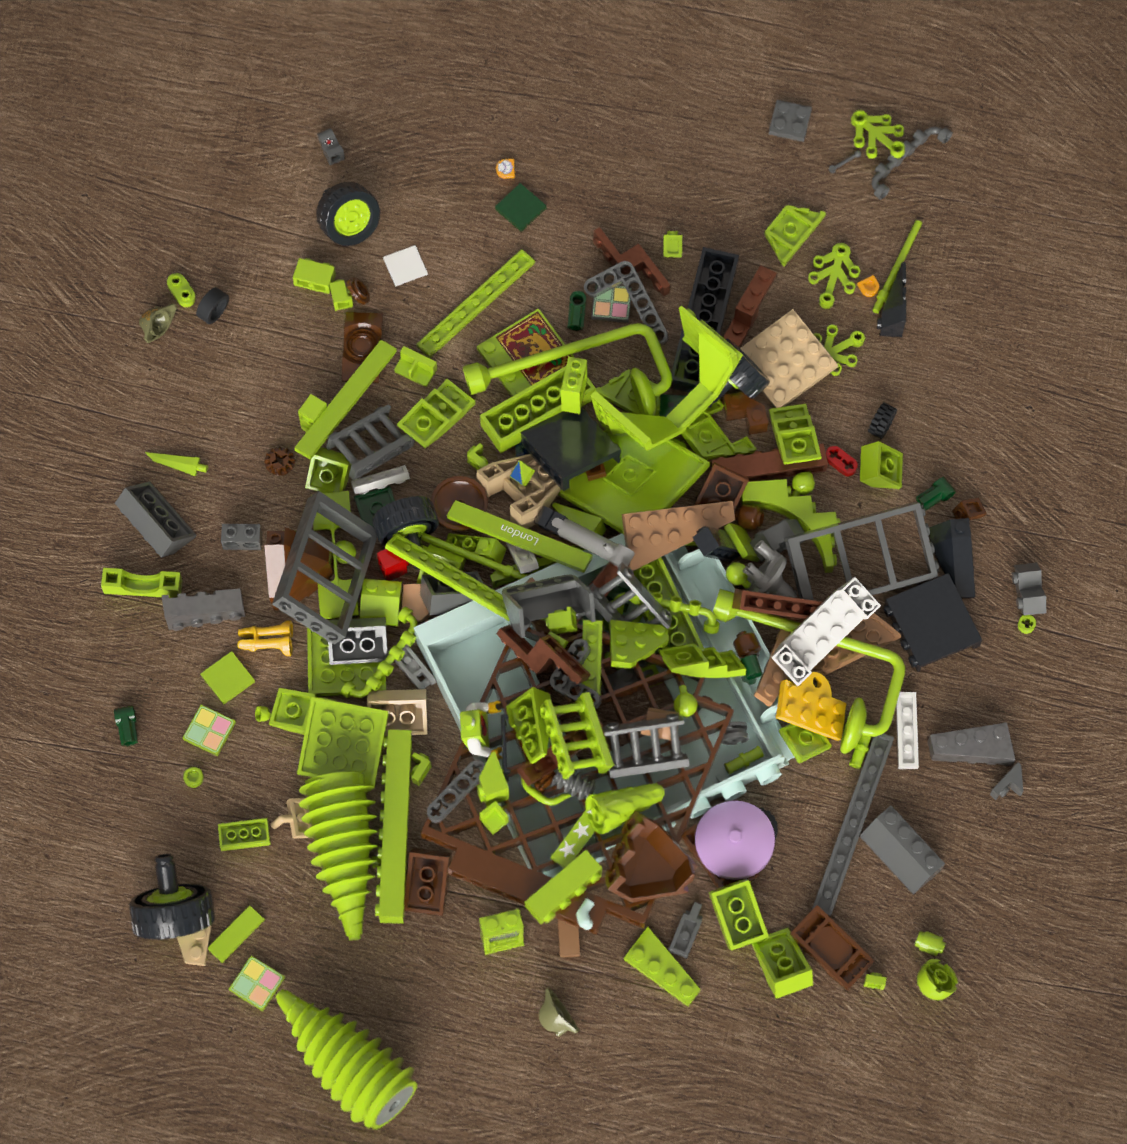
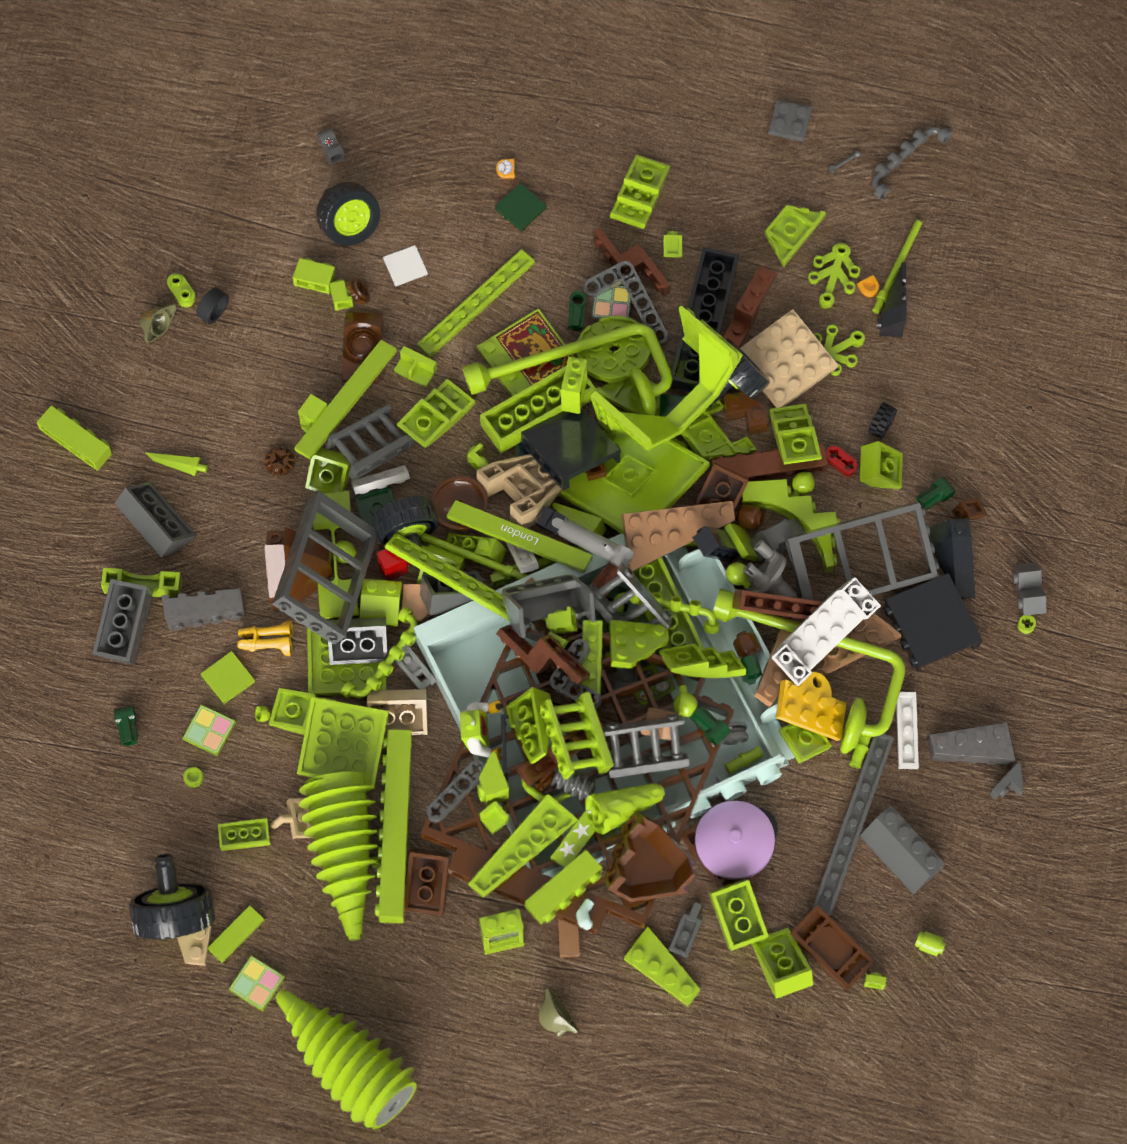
dark grey brick [221,524,262,550] -> none
lime bracket [411,752,431,786] -> none
lime tile [510,460,535,487] -> none
lime plant [851,110,905,158] -> none
lime cylinder [917,959,958,1000] -> none
none -> lime brick [37,406,112,471]
none -> dark grey slope [92,579,154,665]
none -> lime wing [468,794,578,898]
none -> lime plate [577,316,651,382]
none -> lime slope [610,155,670,229]
none -> slope [633,678,676,706]
none -> dark green piece [690,706,731,745]

